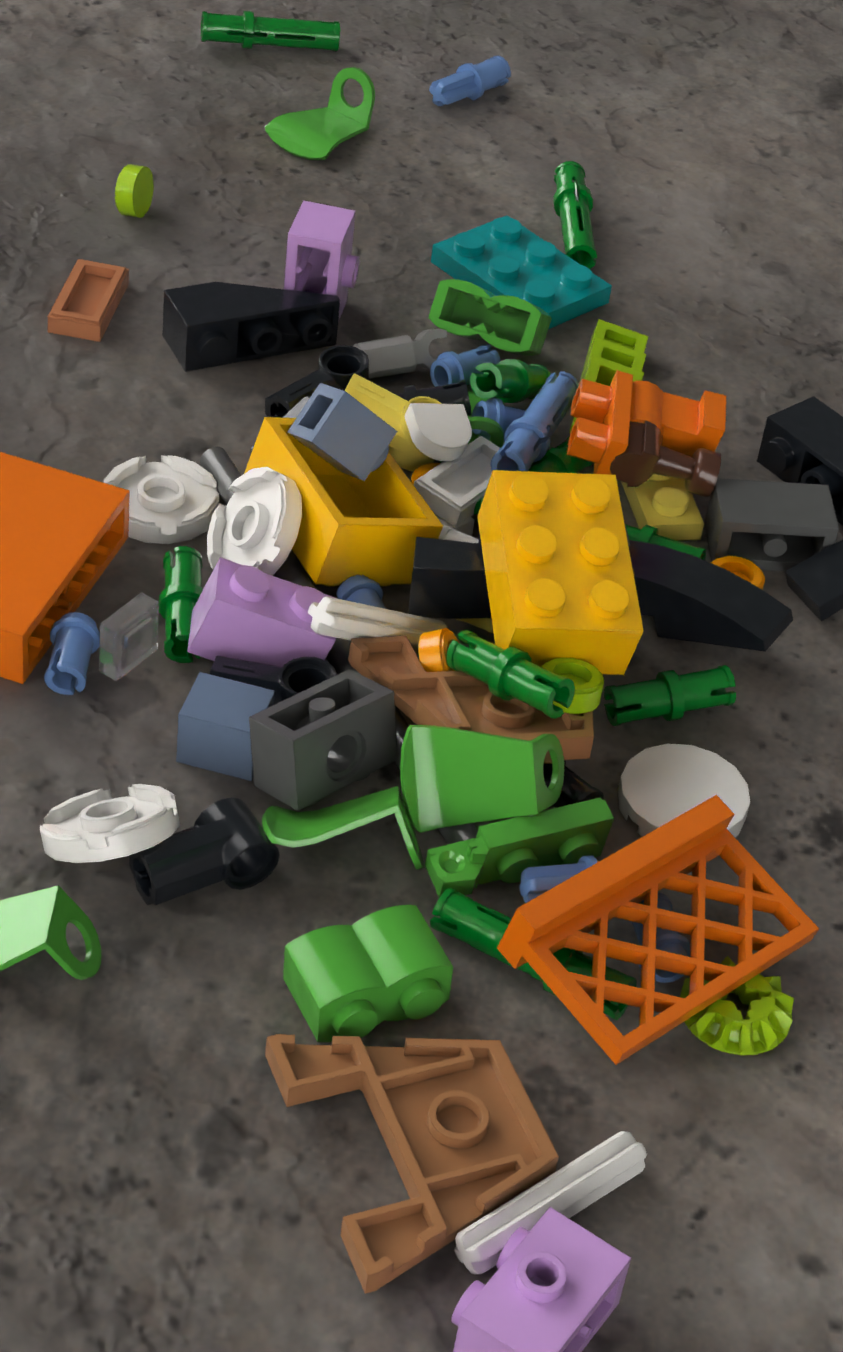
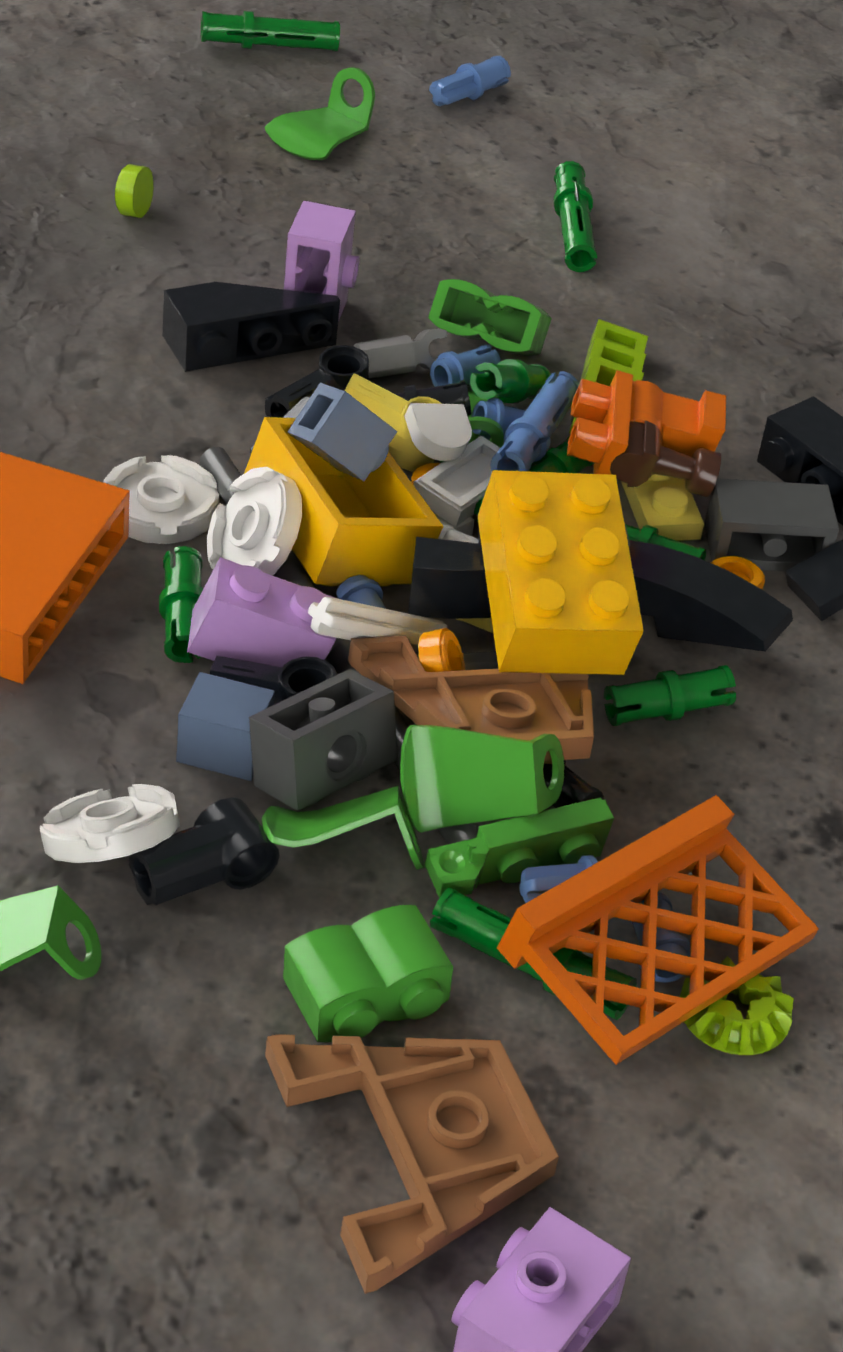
medium blue pin [44,612,101,695] -> none
nougat tile [48,259,129,342] -> none
clear tile [99,592,159,681] -> none
teal plate [431,215,612,330] -> none
green pin [446,630,575,719] -> none
white axle [454,1131,647,1275] -> none
lime tile [541,658,604,714] -> none
white tile [618,743,750,837] -> none

